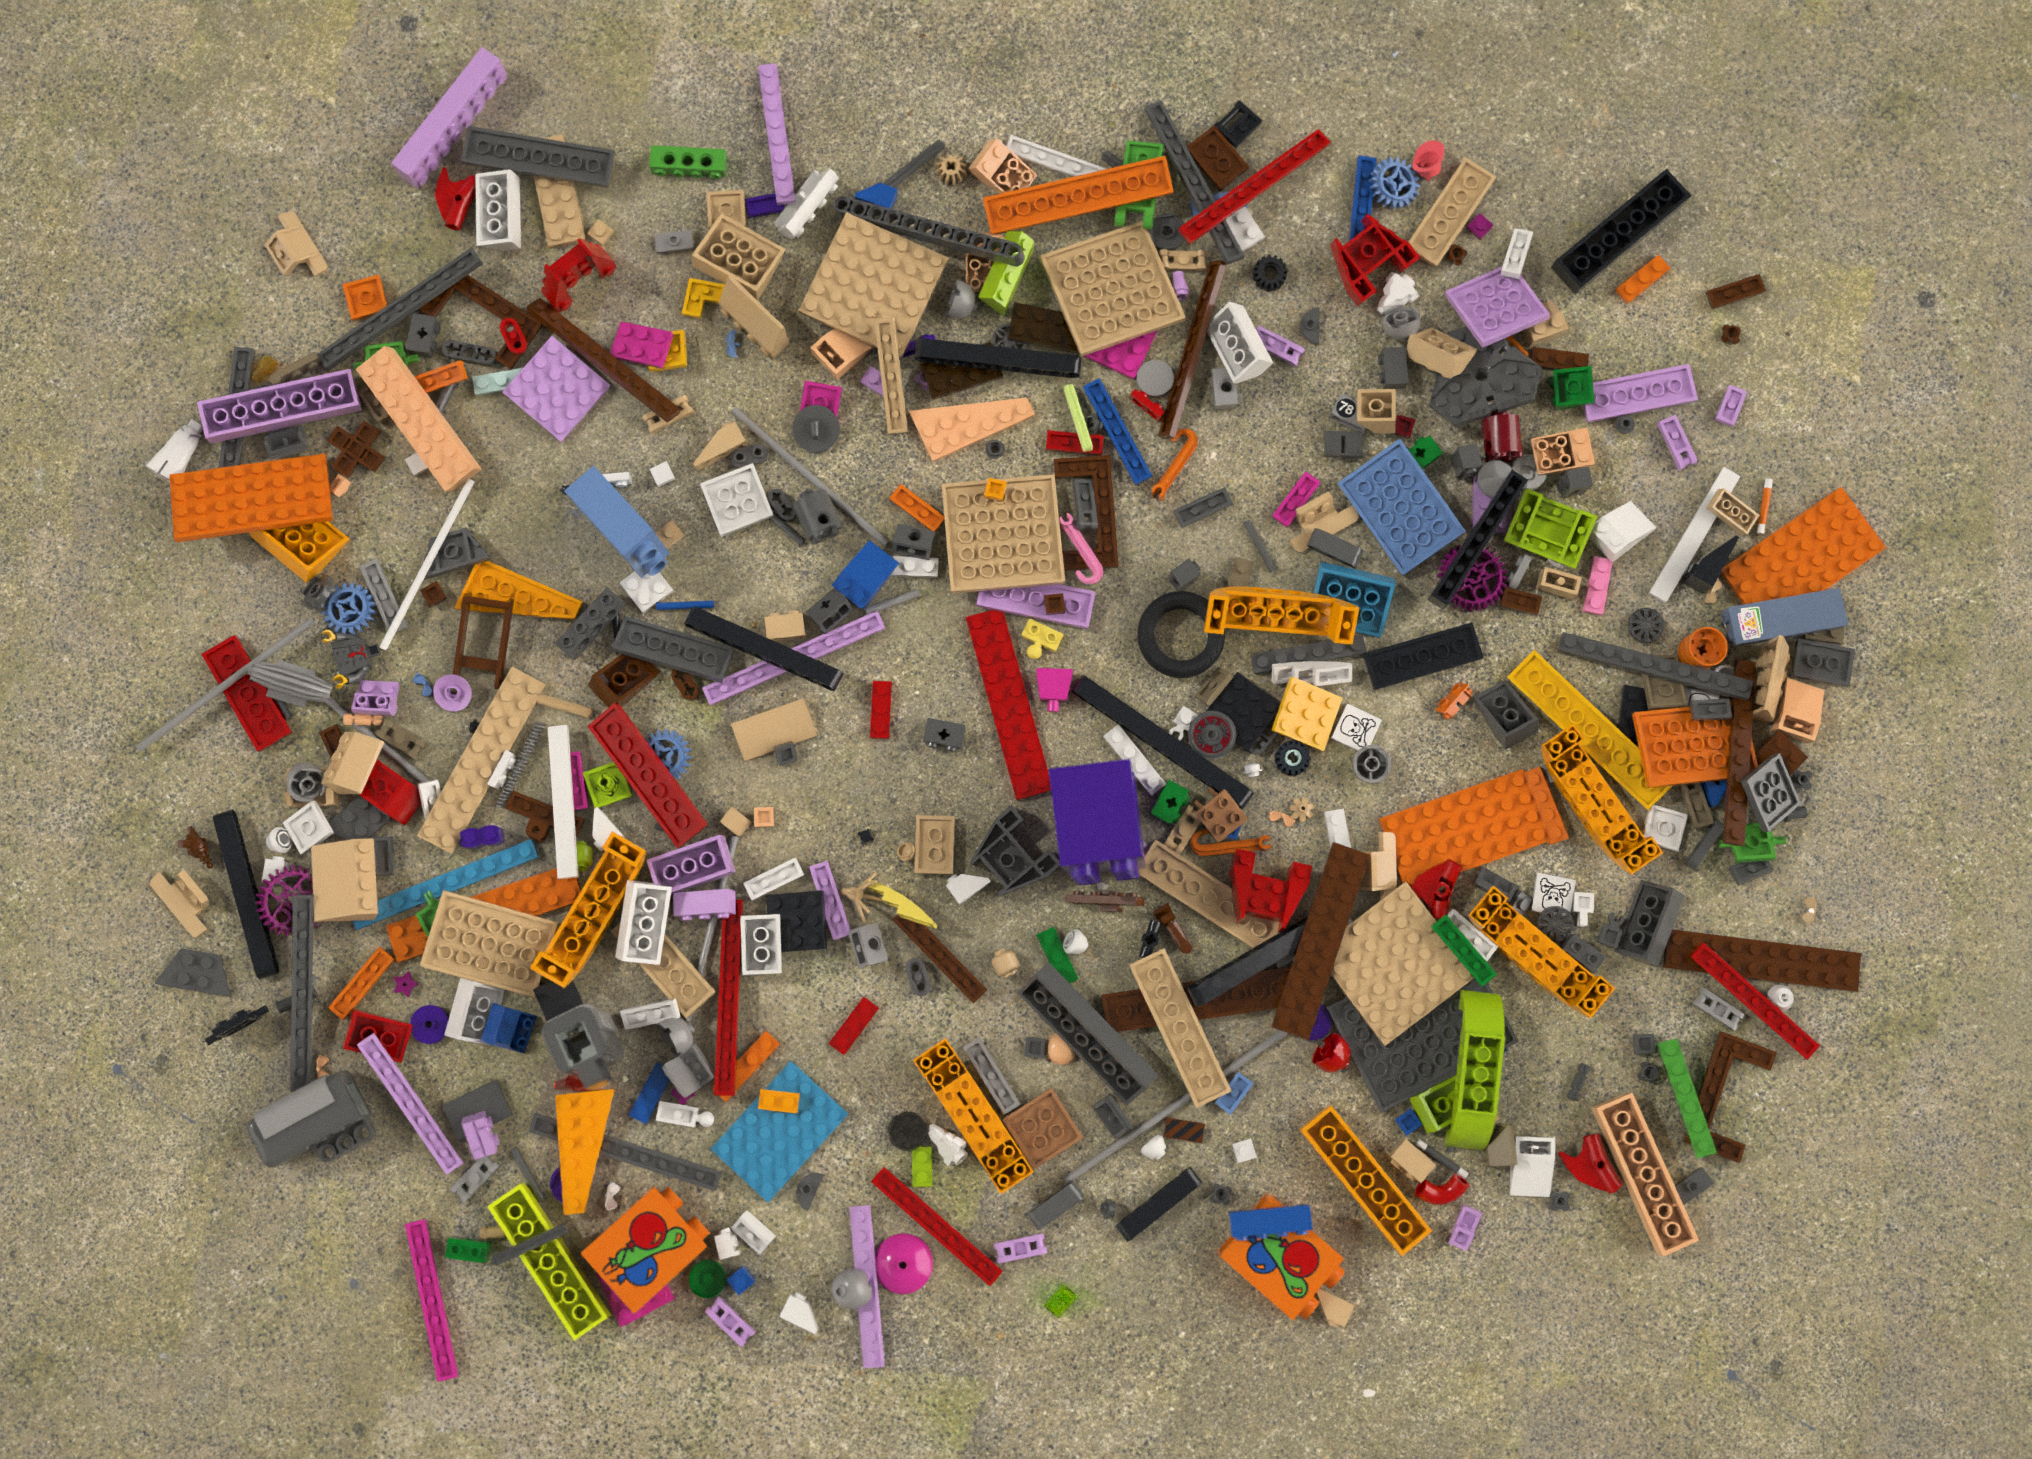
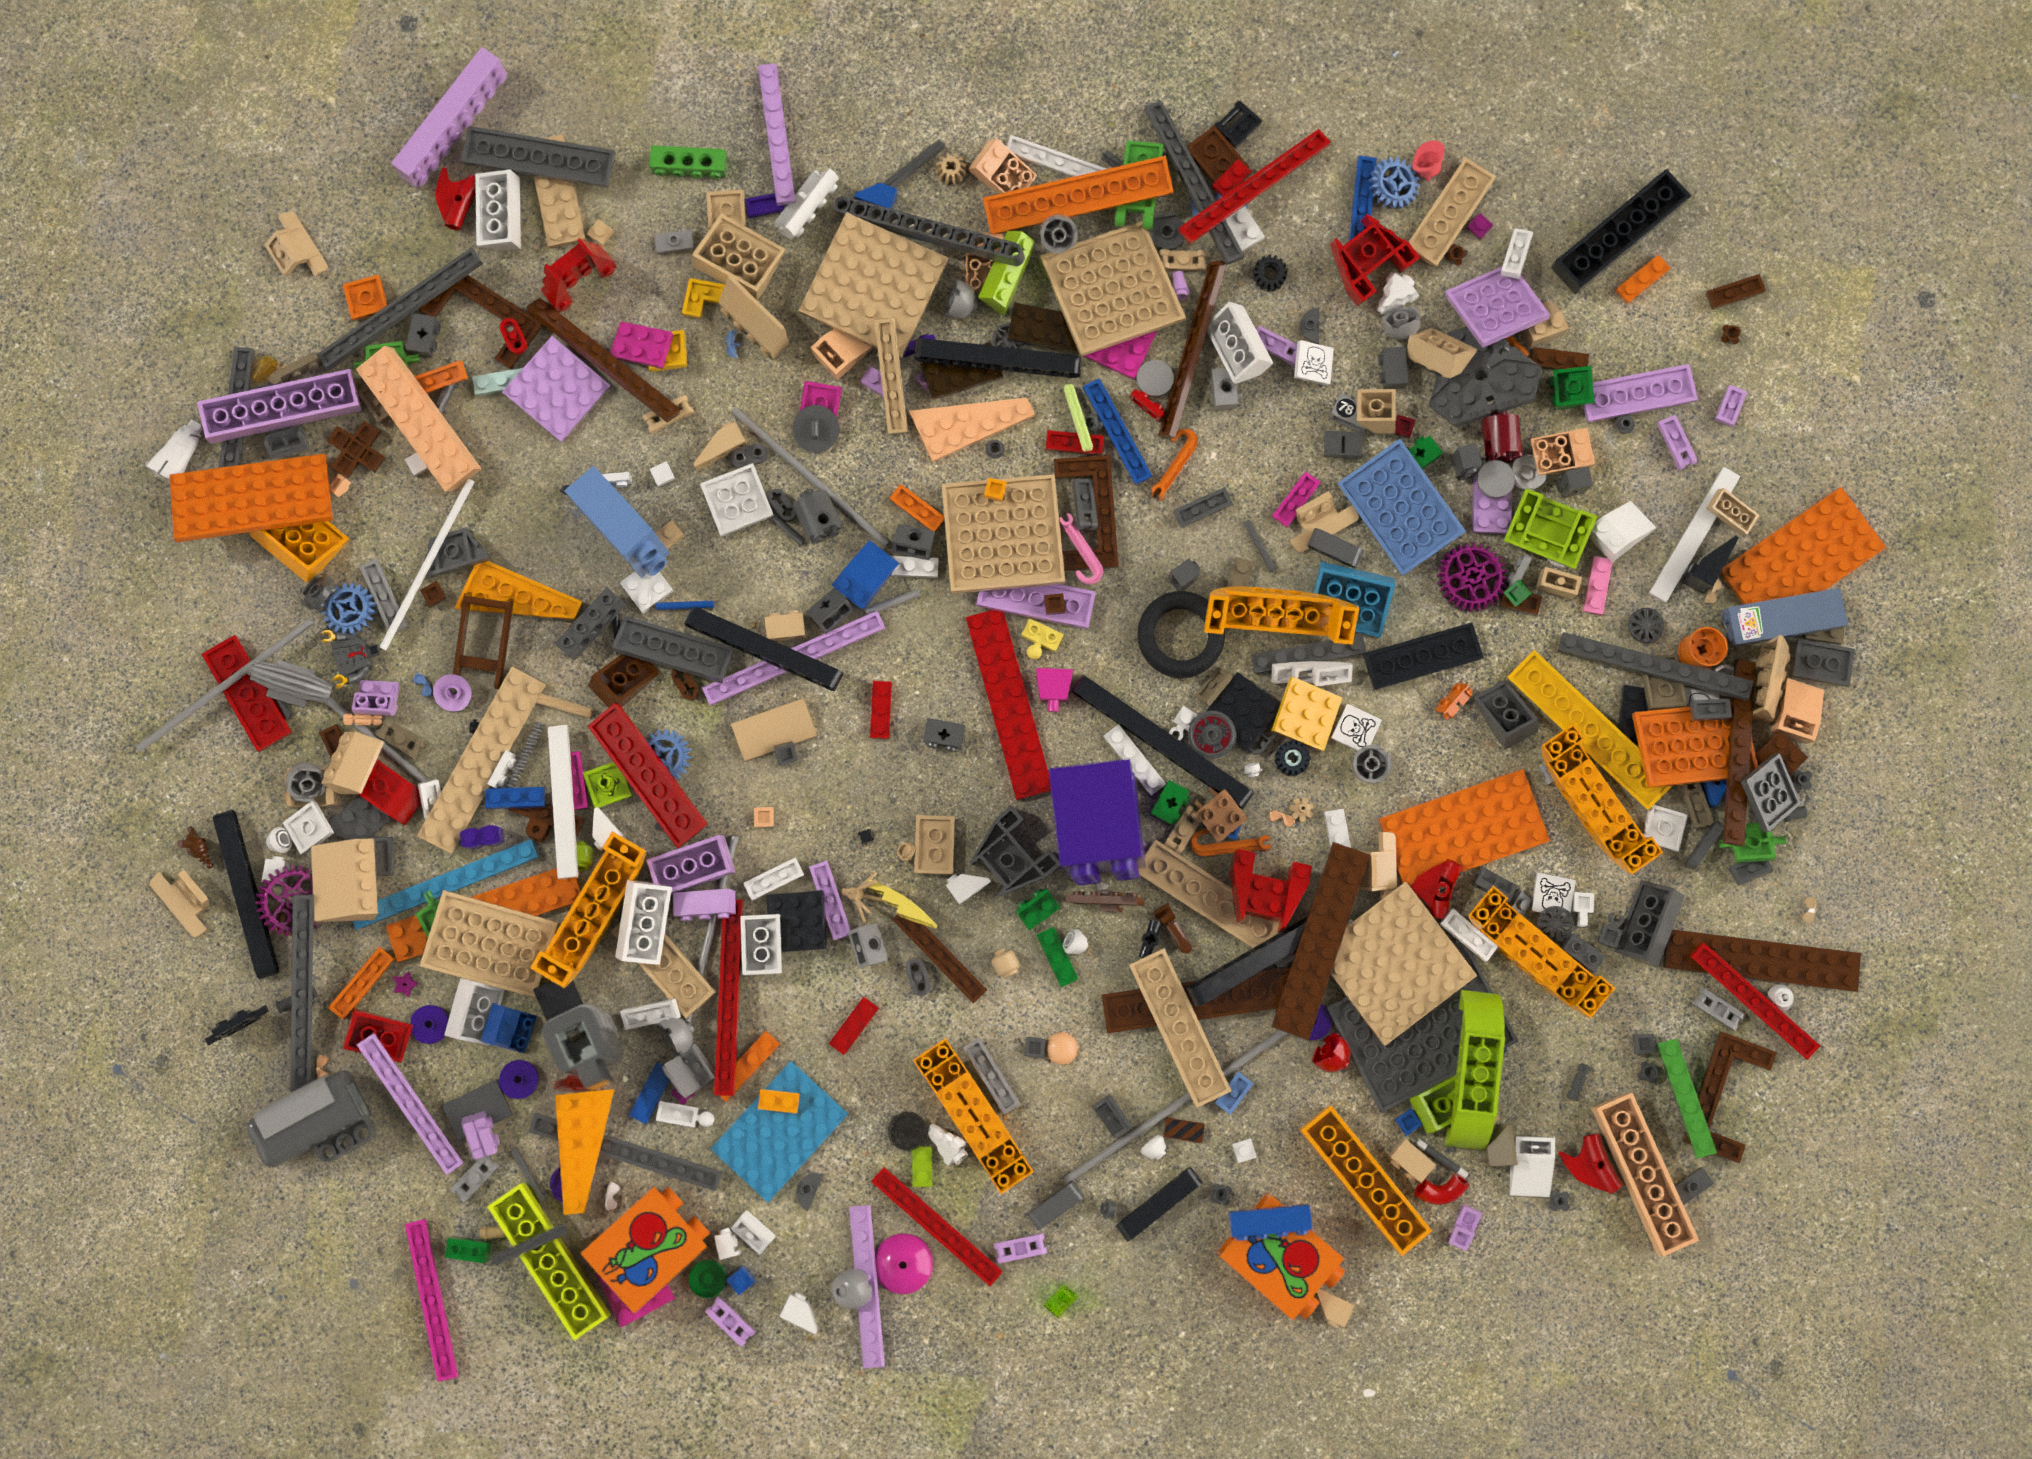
dark grey wing [155,948,232,997] -> none
dark grey beam [442,340,497,366] -> none
tan brick [720,807,752,837] -> none
medium nougat plate [1002,1087,1083,1170] -> none
dark grey brick [1017,962,1158,1106] -> none
black brick [1427,470,1528,610] -> none
green plate [1431,914,1497,987] -> none
orange plate [1523,766,1570,845] -> none
orange bar [1756,479,1773,535] -> none
none -> blue plate [485,787,545,809]
none -> dark purple plate [499,1060,539,1099]
none -> green bracket [1016,888,1060,931]
none -> light grey cylinder [1040,214,1078,253]
none -> red plate [1212,159,1252,197]
none -> white tile [1294,340,1334,386]
none -> green plate [1503,580,1531,607]

